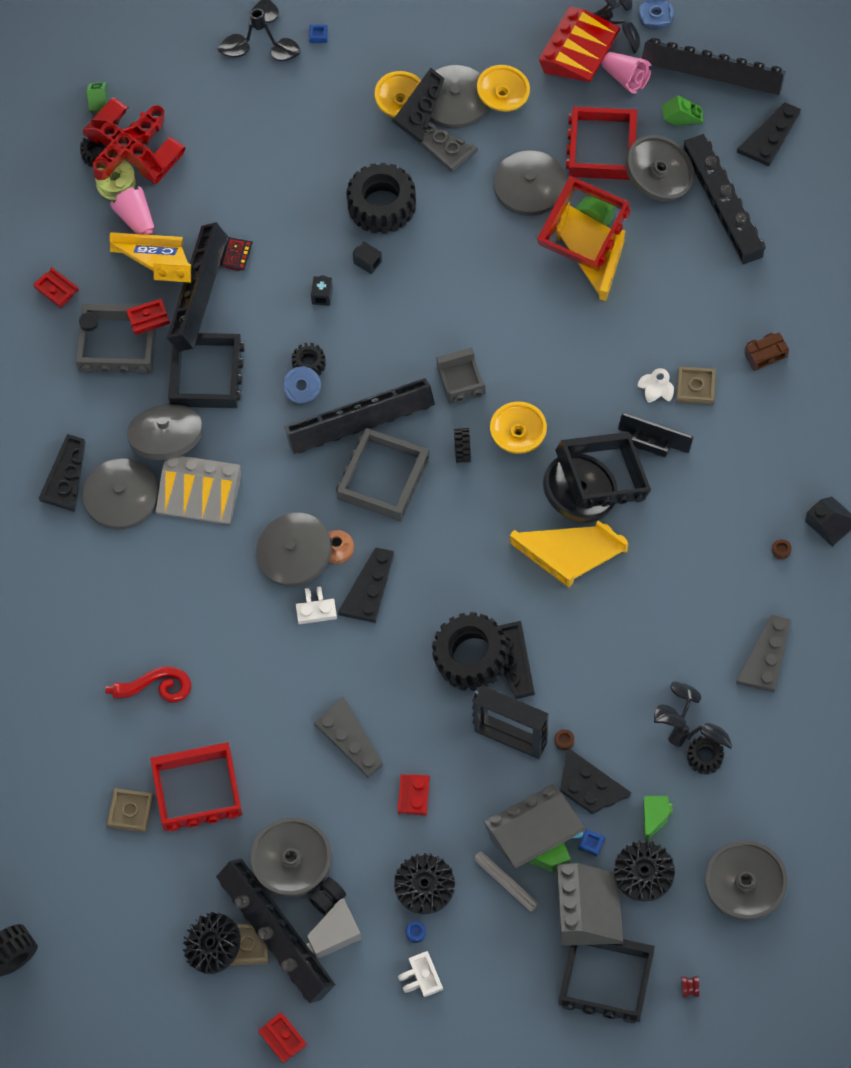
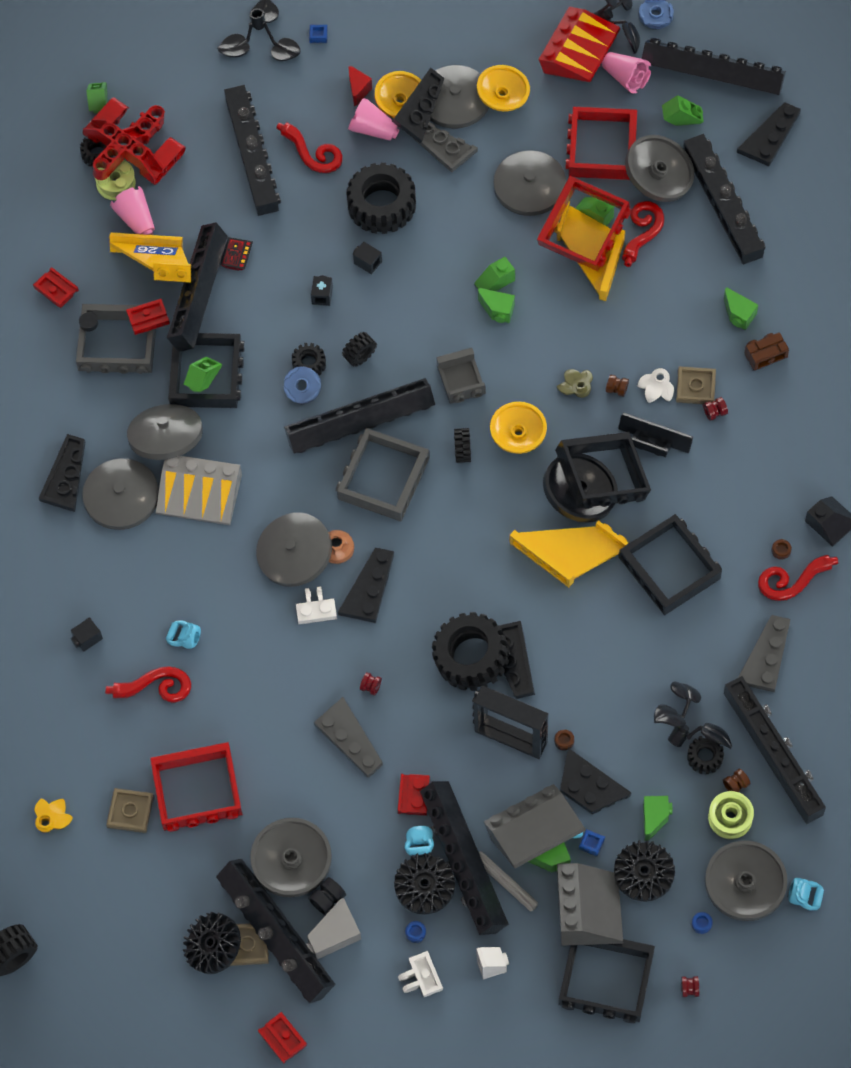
none -> yellow plate [35,798,73,833]
none -> black brick [71,617,103,652]
none -> medium azure piece [165,620,201,649]
none -> bright green slope [184,357,222,392]
none -> black piece [224,85,281,216]
none -> red plant [276,123,343,174]
none -> black tyre [342,332,377,367]
none -> red slope [348,66,372,106]
none -> bright pink cone [348,98,400,141]
none -> dark red wheel [360,672,382,696]
none -> medium azure piece [404,826,434,856]
none -> black piece [420,781,509,935]
none -> bright green slope [474,256,515,291]
none -> white slope [476,947,509,980]
none -> bright green slope [478,288,515,323]
none -> olive plate [557,369,593,398]
none -> reddish brown wheel [606,374,629,397]
none -> black window [619,514,722,616]
none -> red plant [622,201,664,267]
none -> blue tile [692,912,712,934]
none -> dark red wheel [703,397,728,421]
none -> yellowish green wheel [708,791,754,839]
none -> reddish brown wheel [723,768,751,792]
none -> bright green slope [724,287,758,330]
none -> black piece [724,676,826,825]
none -> red plant [758,555,838,601]
none -> medium azure piece [788,878,824,911]

